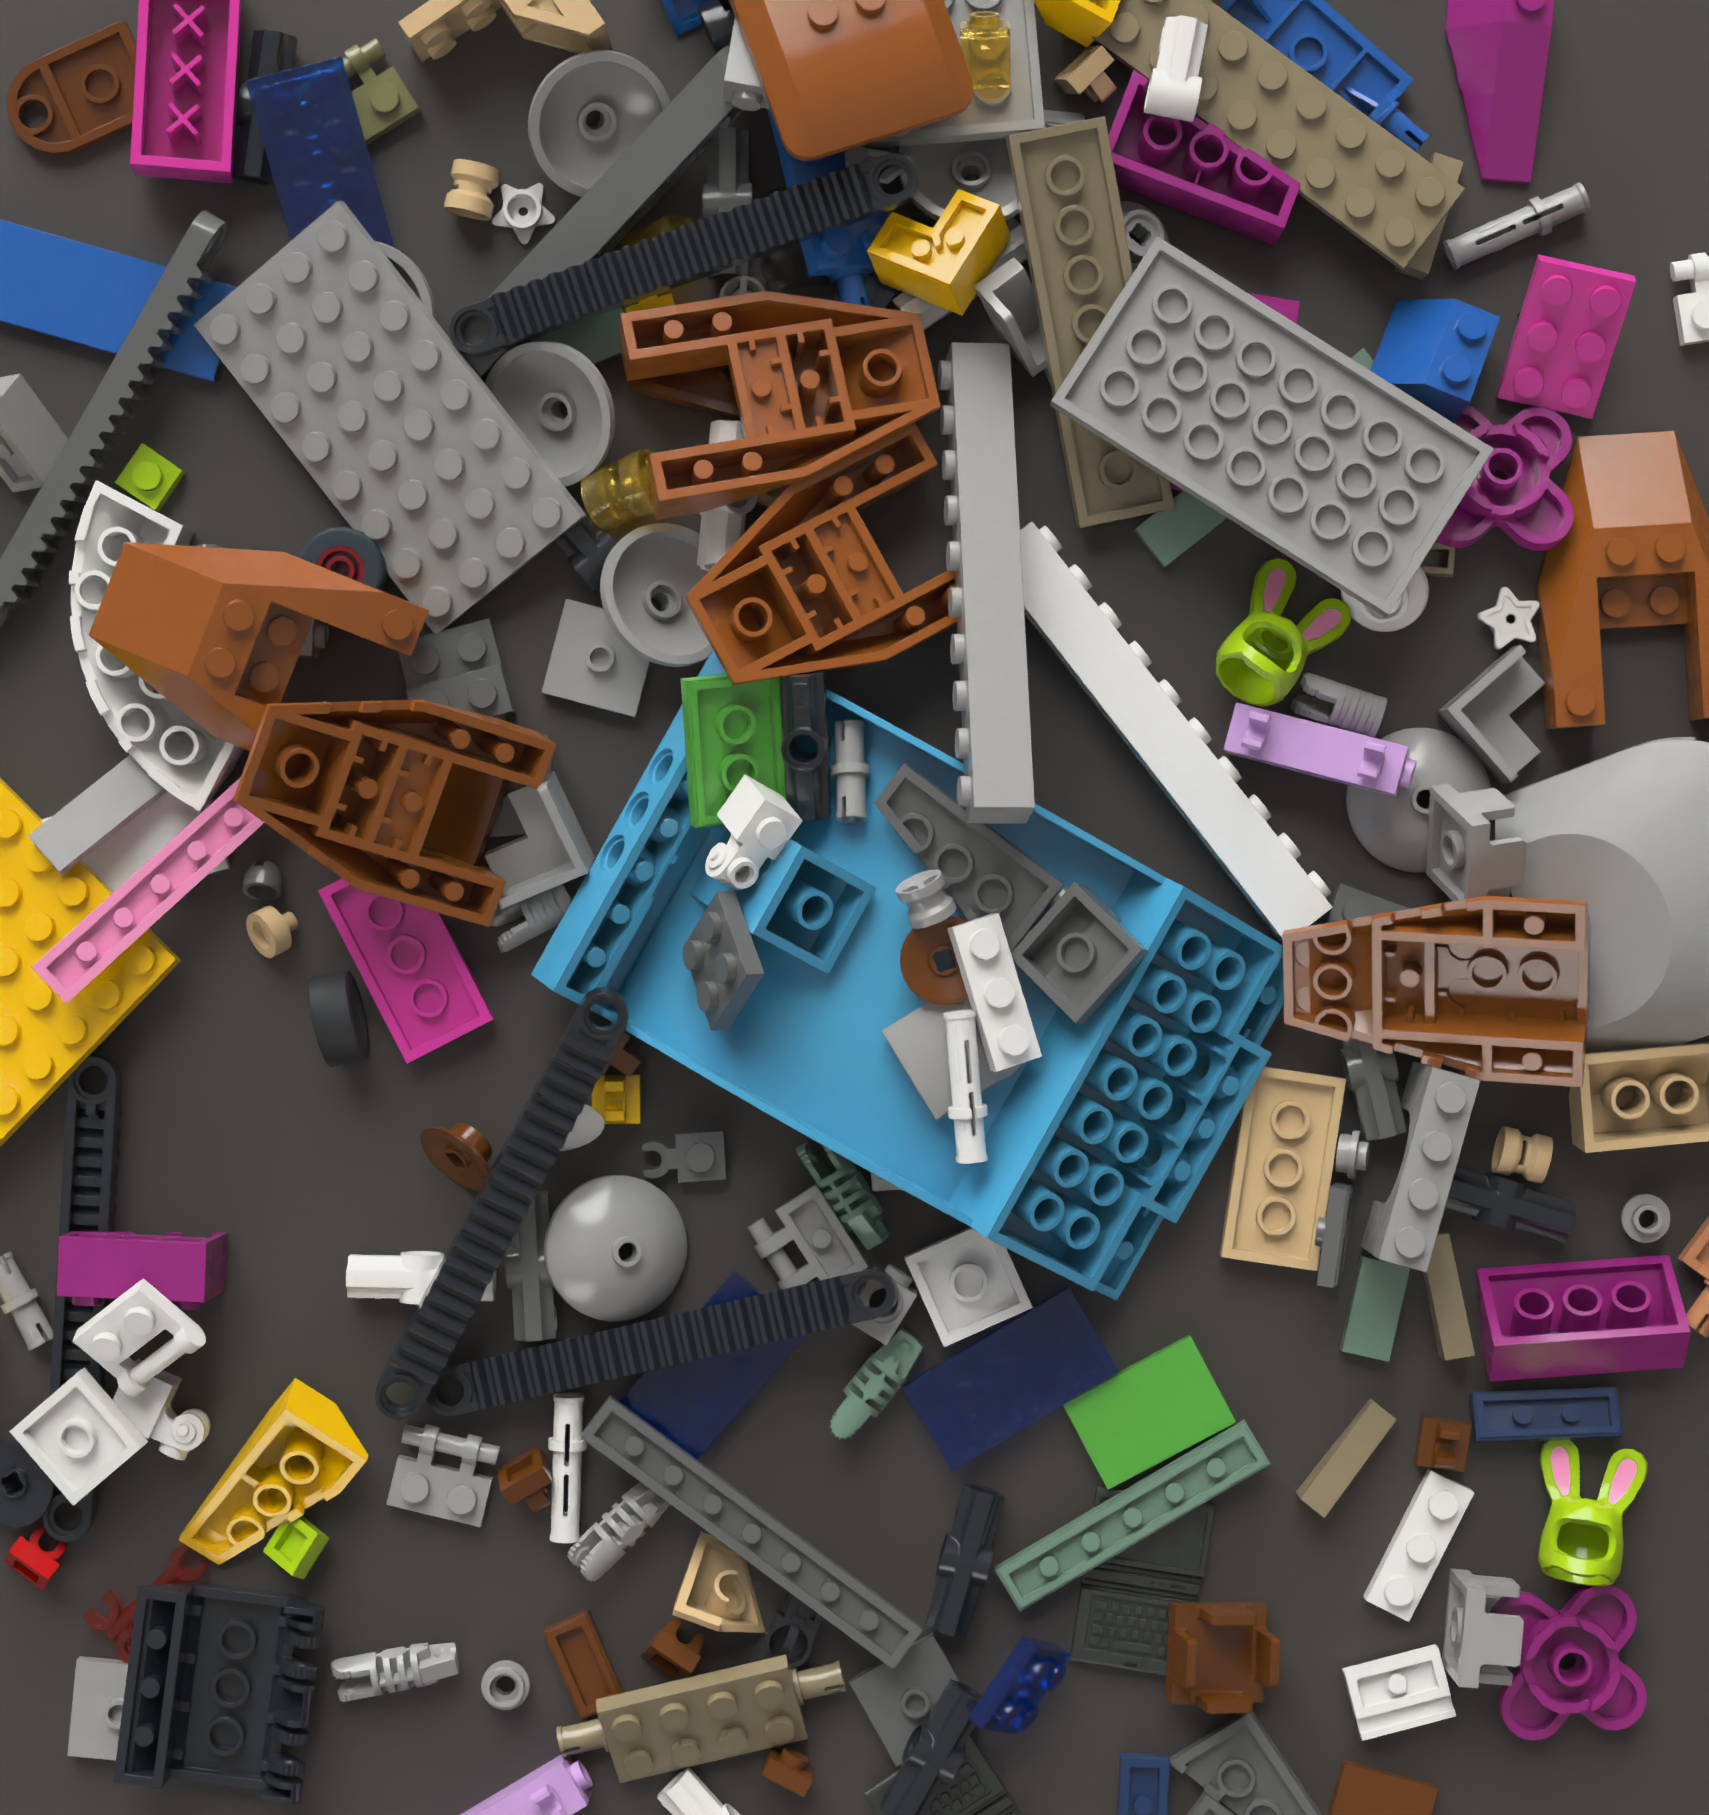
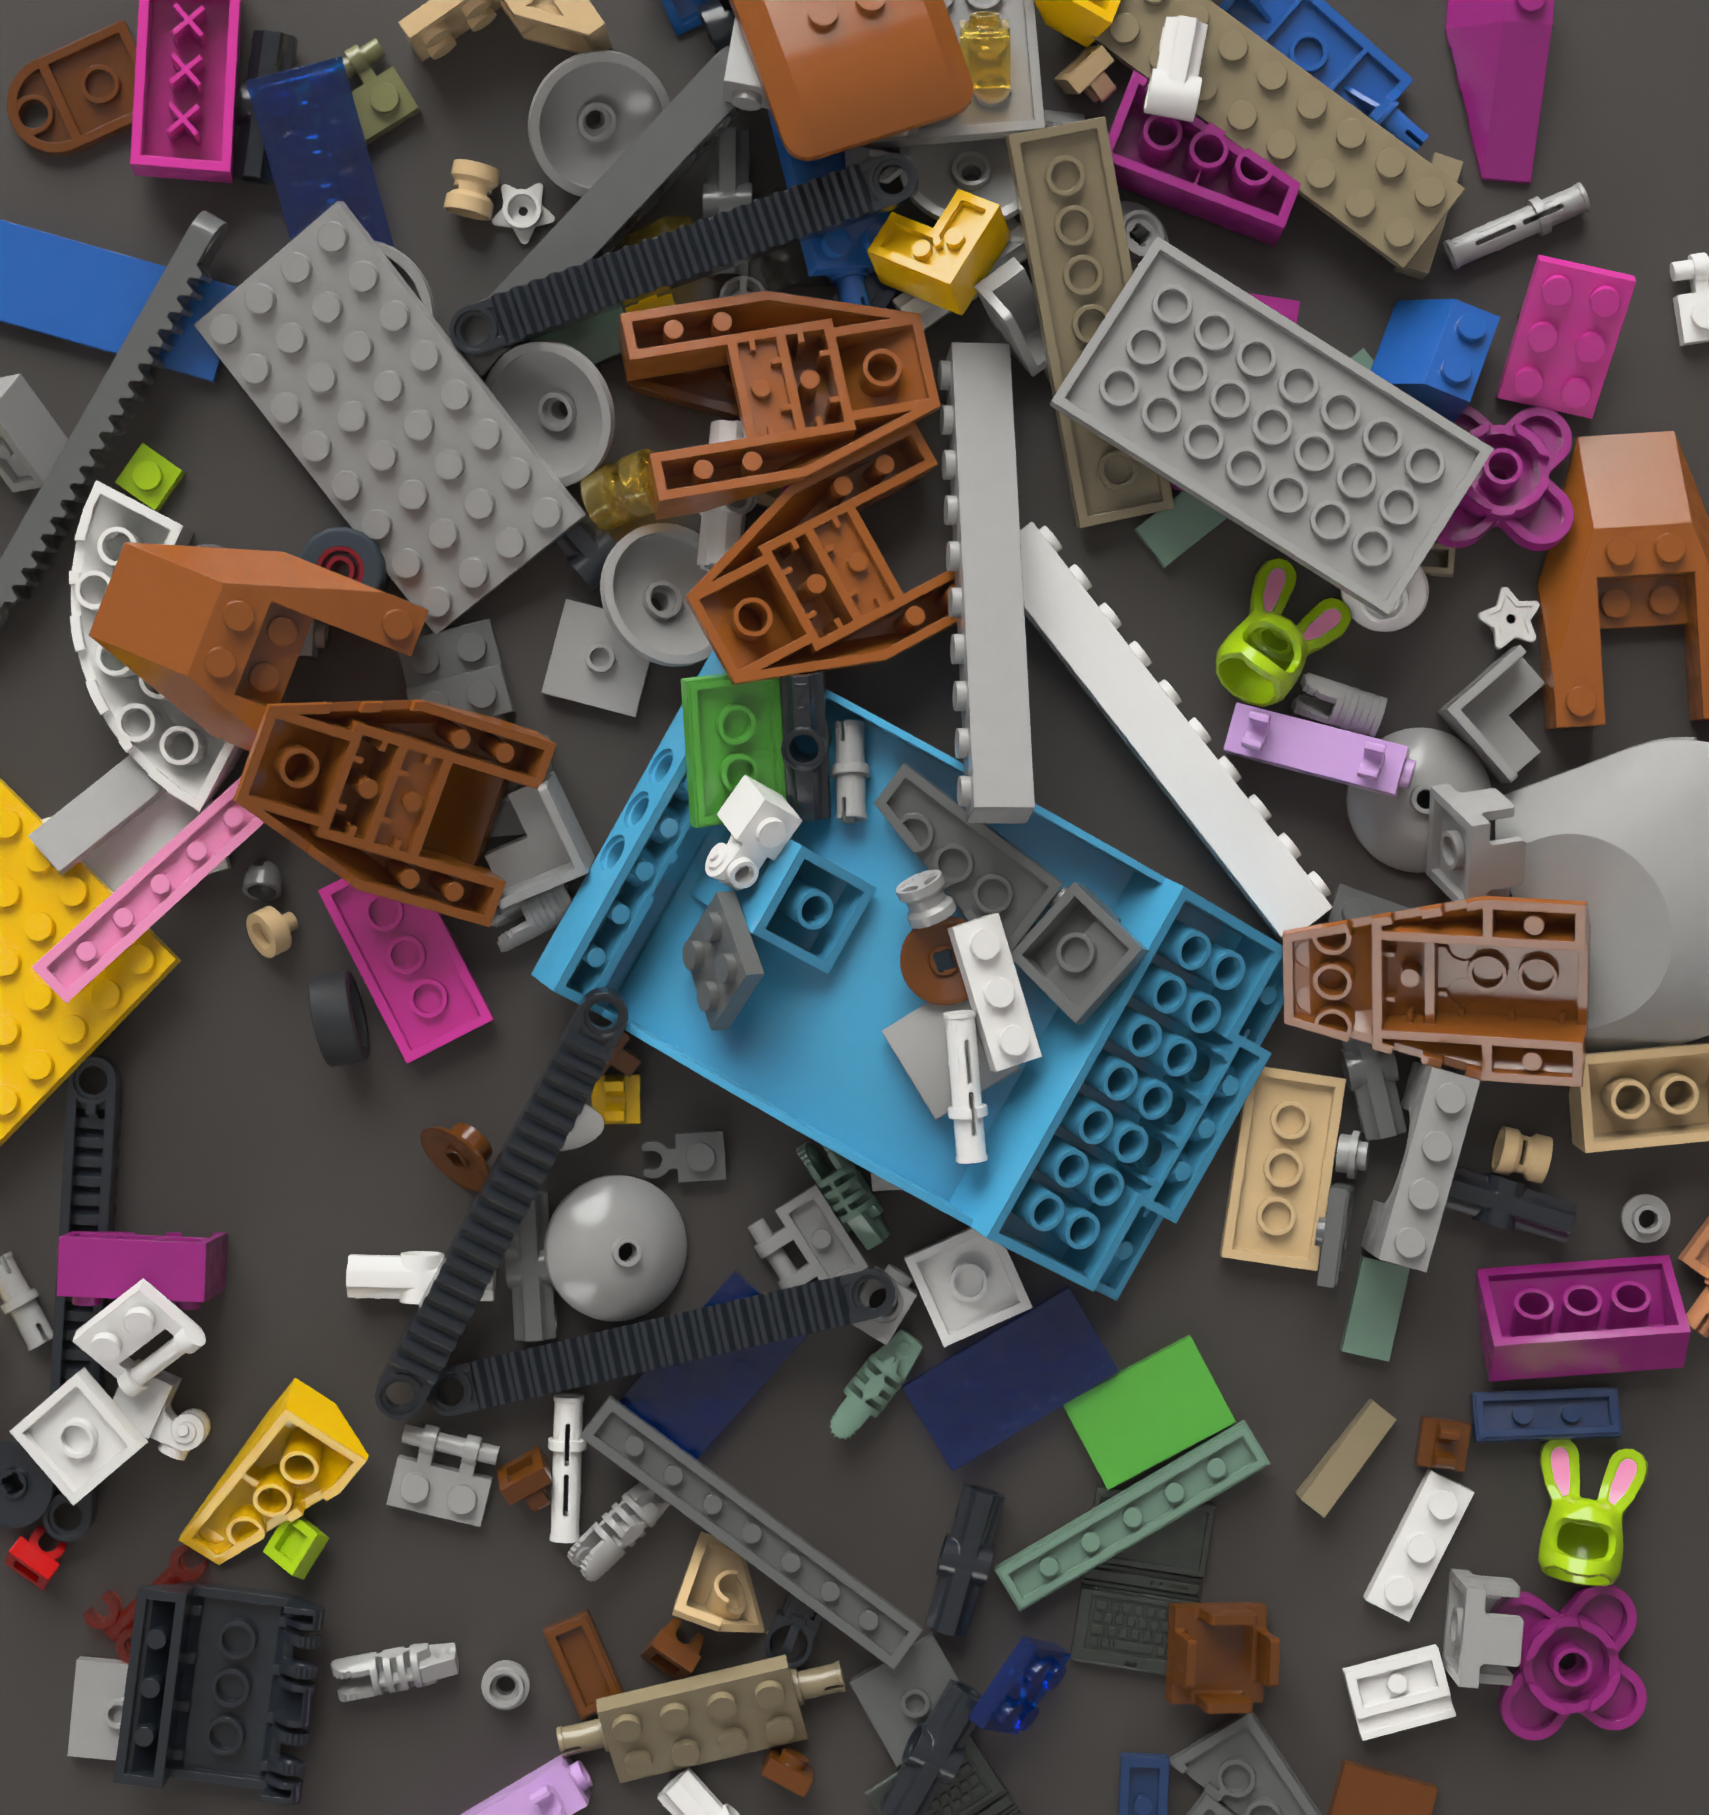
dark tan piece [1423,1232,1475,1361] -> none

